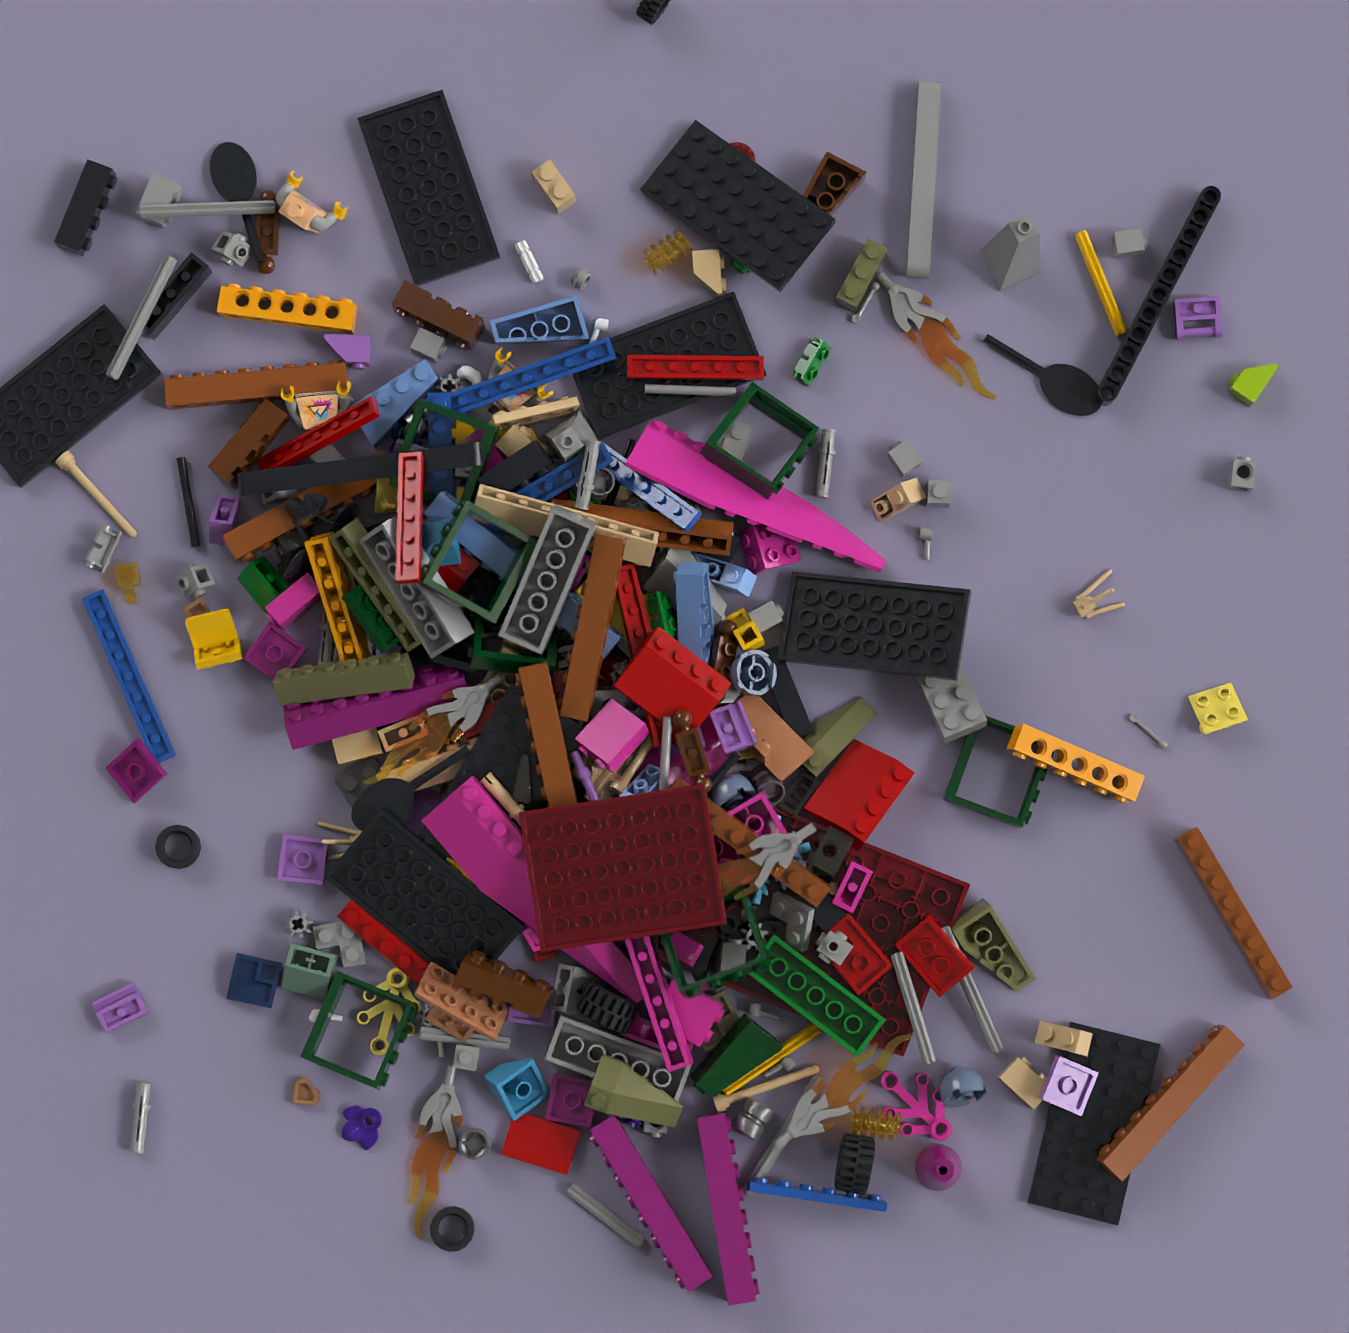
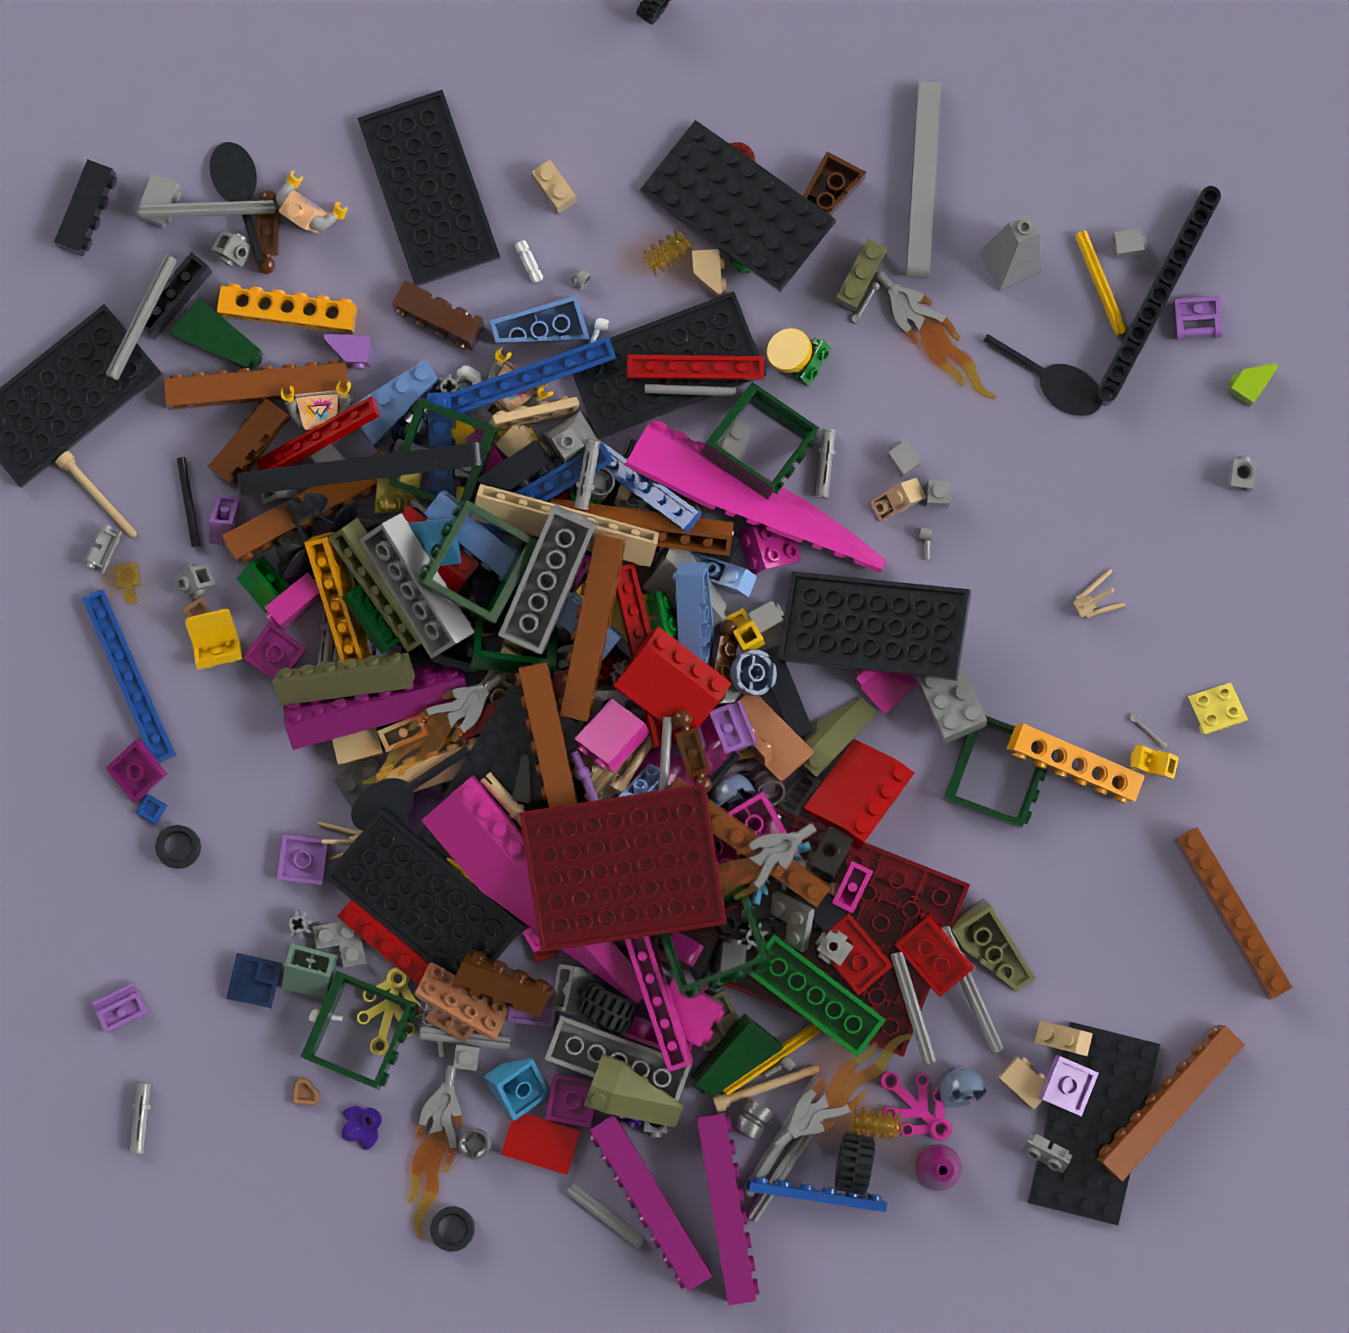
plate [395,451,424,584] -> none
light grey brick [410,327,447,363] -> none
light grey hand [748,1003,780,1021] -> none
none -> blue tile [136,794,168,825]
none -> dark green slope [169,298,263,369]
none -> light grey axle [747,1105,831,1222]
none -> yellow tile [767,328,812,373]
none -> dark pink bracket [854,670,917,713]
none -> light grey hinge [1021,1133,1072,1173]
none -> yellow brick [1130,744,1179,779]

